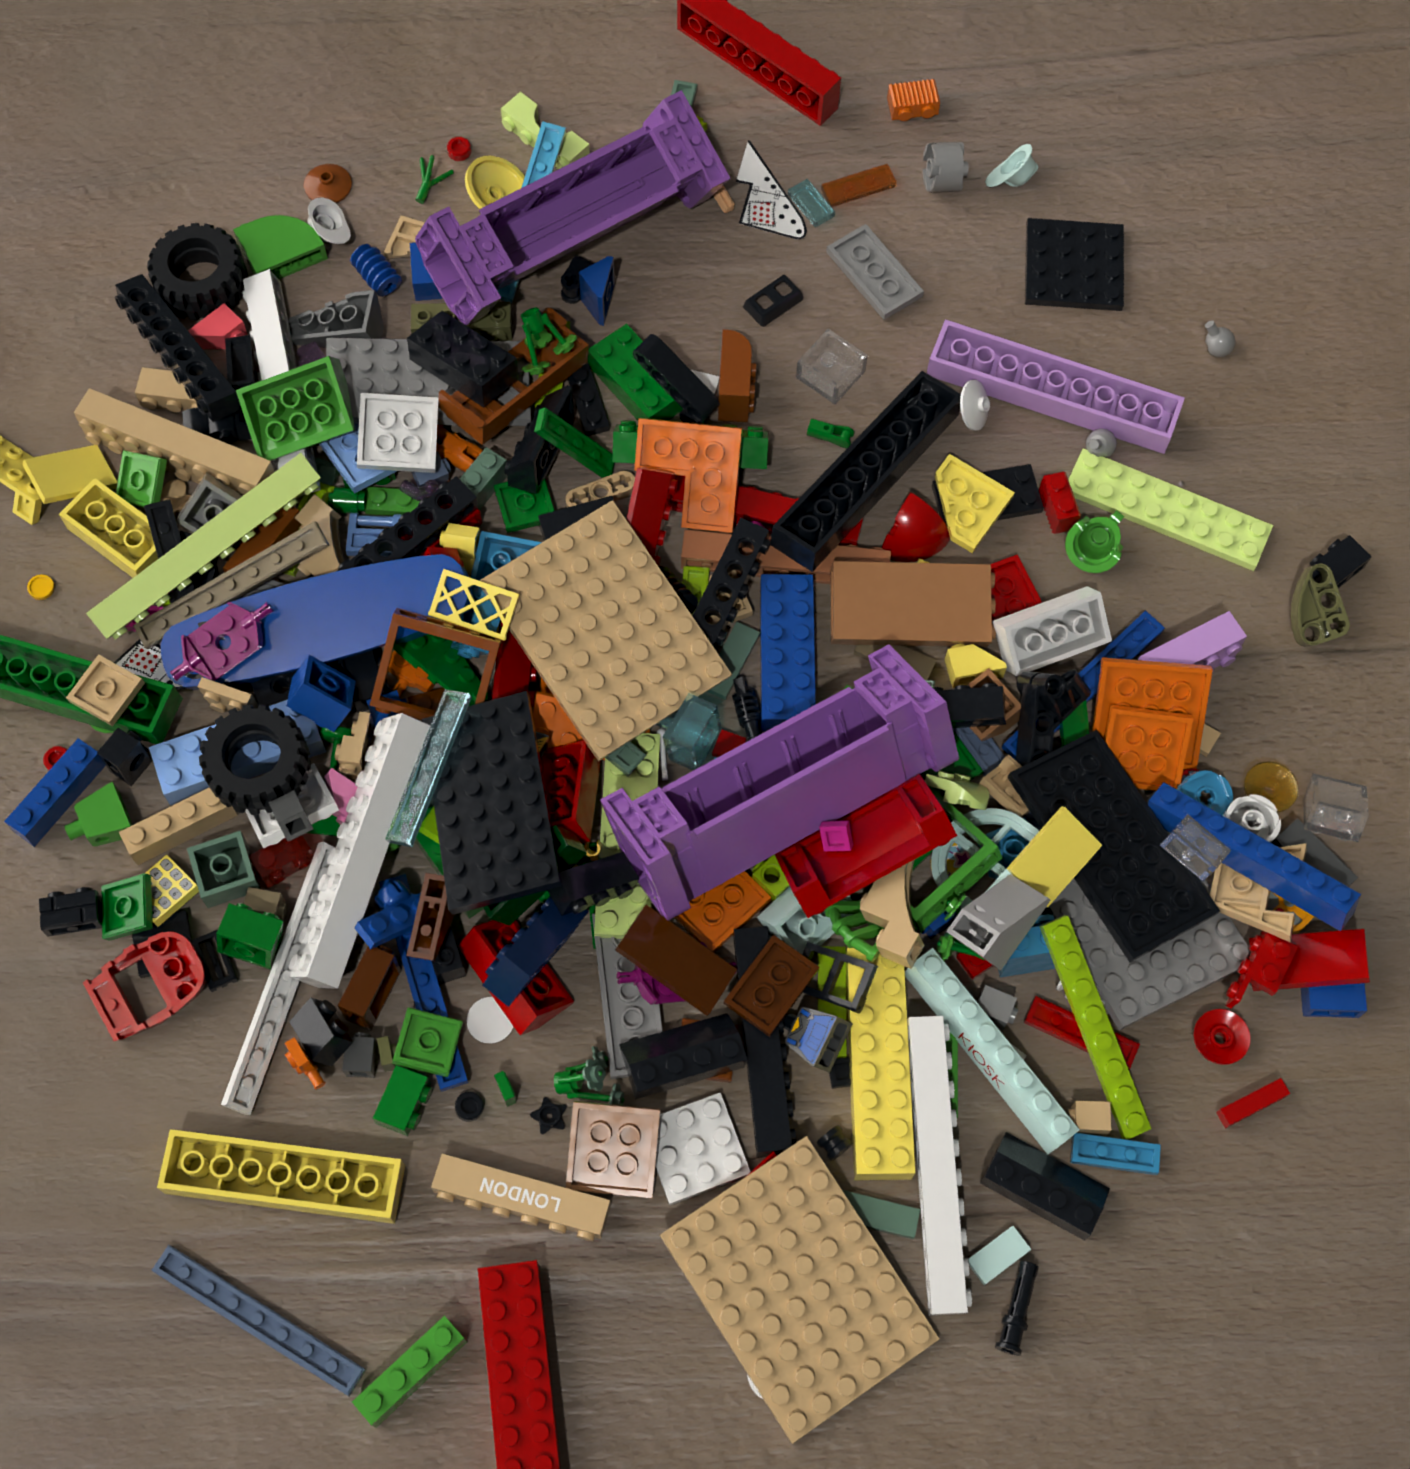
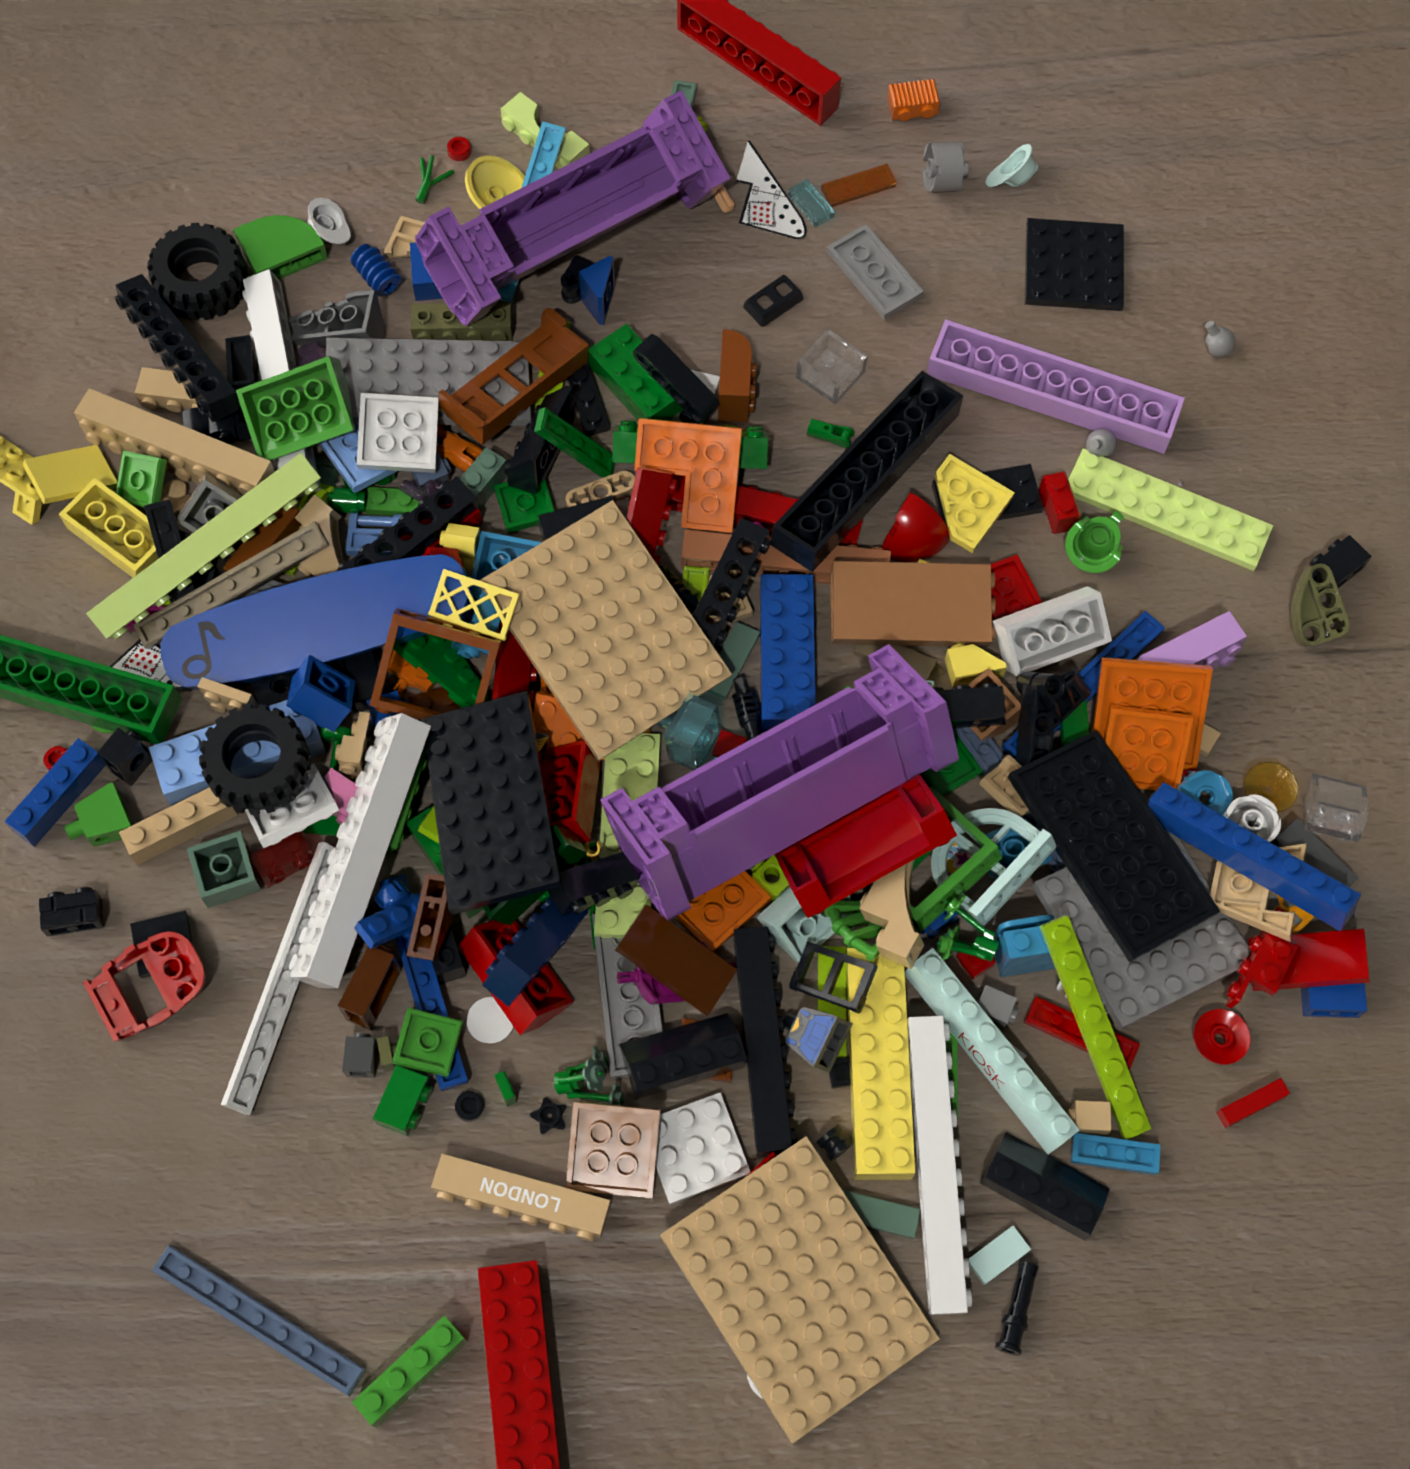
yellow piece [27,574,55,600] -> none
tan plate [66,654,145,727] -> none
green tile [101,873,153,941] -> none
tile [146,855,199,927] -> none
light yellow brick [157,1129,405,1224] -> none
magenta plate [170,602,274,681] -> none
coral slope [188,303,248,350] -> none
black tile [191,929,238,992] -> none
green brick [216,903,283,970] -> none
dark tan brick [244,887,288,920] -> none
dark grey brick [269,791,313,841] -> none
orange plate [284,1037,326,1090] -> none
black brick [289,997,353,1067] -> none
dark orange dish [304,164,352,203] -> none
clear light blue tile [385,689,472,847] -> none
black brick [407,311,518,408] -> none
plant [520,307,577,375] -> none
sand green tile [605,742,646,777] -> none
white hinge [656,728,668,781] -> none
reddish brown plate [723,935,820,1037] -> none
dark pink tile [819,821,853,851] -> none
yellowish green slope [925,771,990,810] -> none
light grey slope [946,874,1051,970] -> none
white dish [960,380,990,431] -> none
light yellow tile [1006,806,1102,908] -> none
clear brick [1160,814,1231,881] -> none

